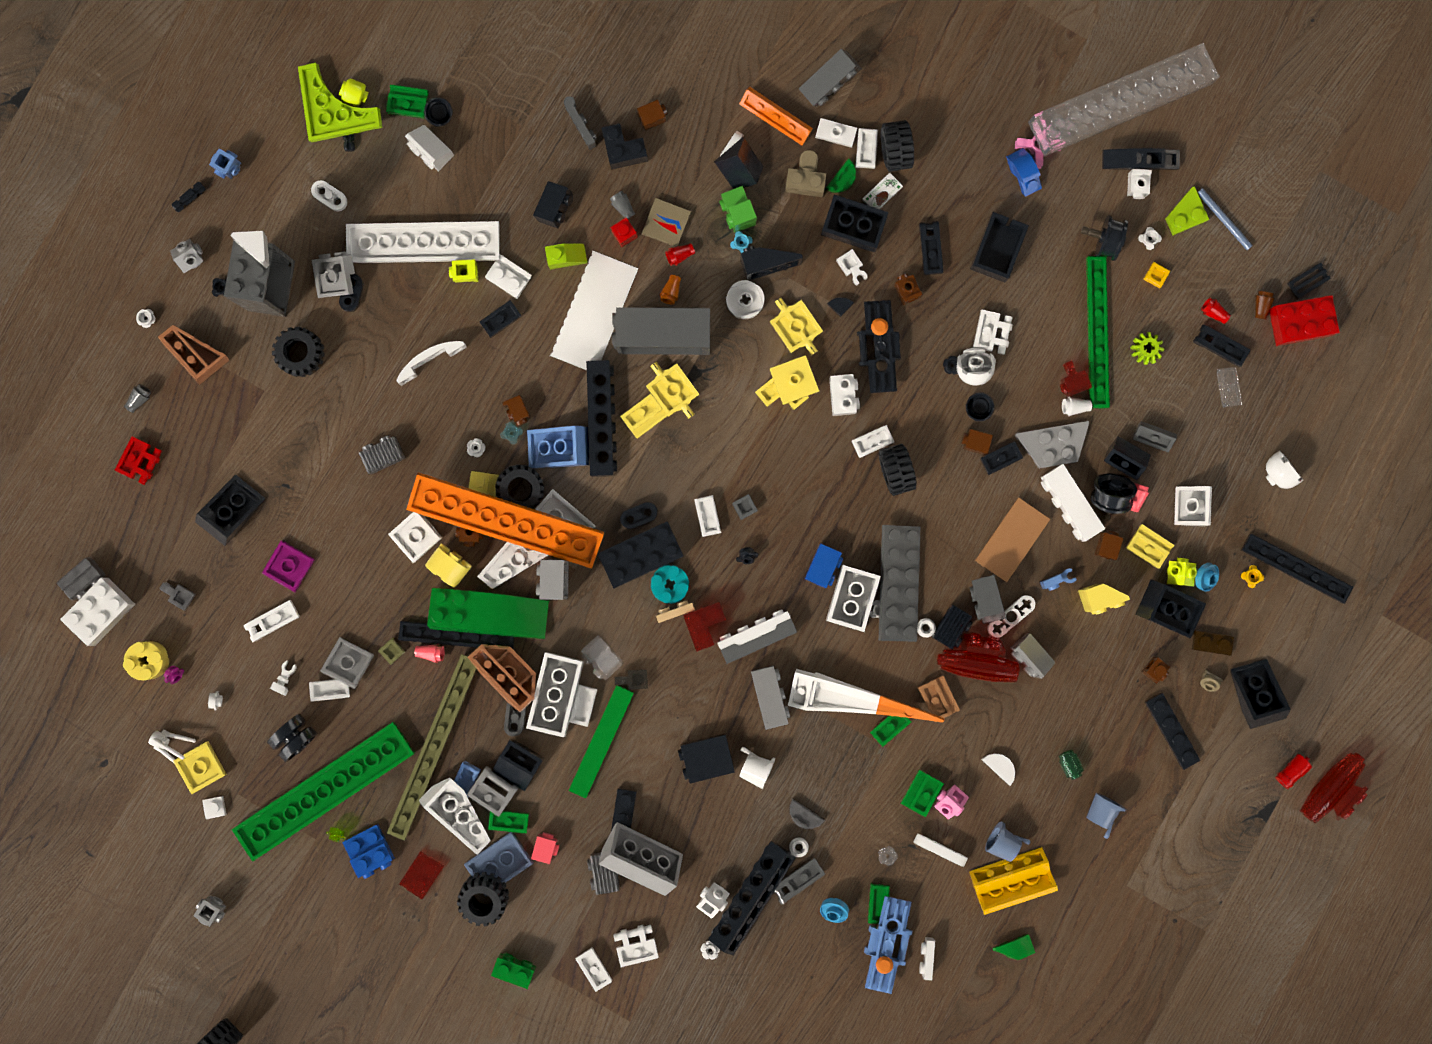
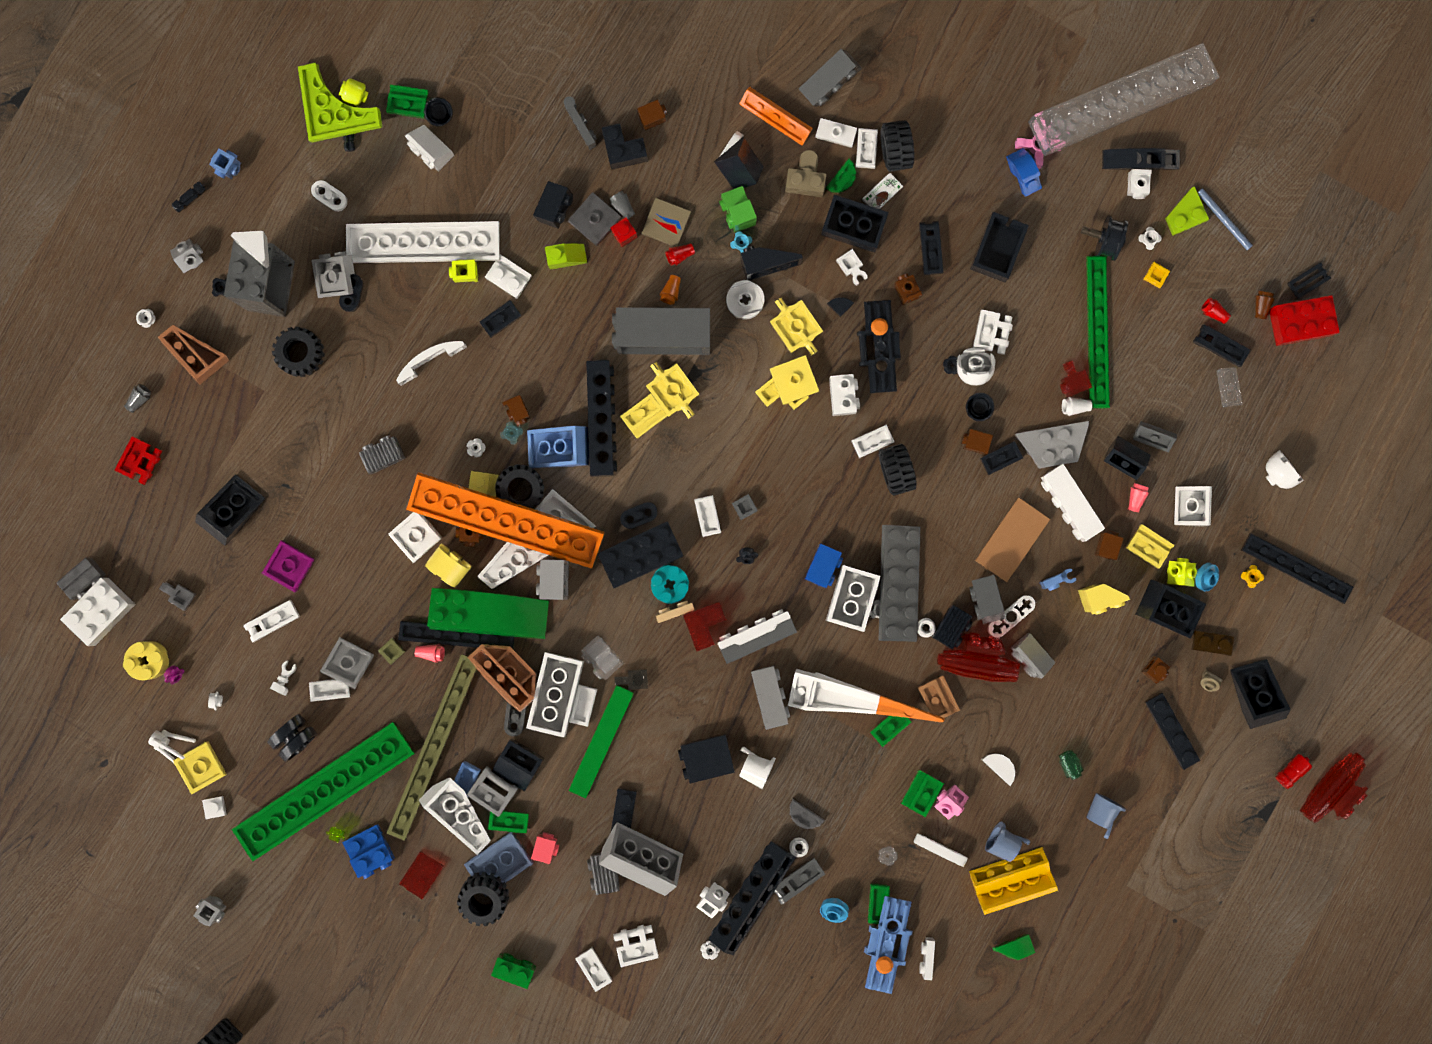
white sticker [550,251,638,370] -> none
black wheel [1090,473,1137,521] -> none
lime gear [1131,332,1164,365] -> none
none -> flat silver plate [568,192,622,246]

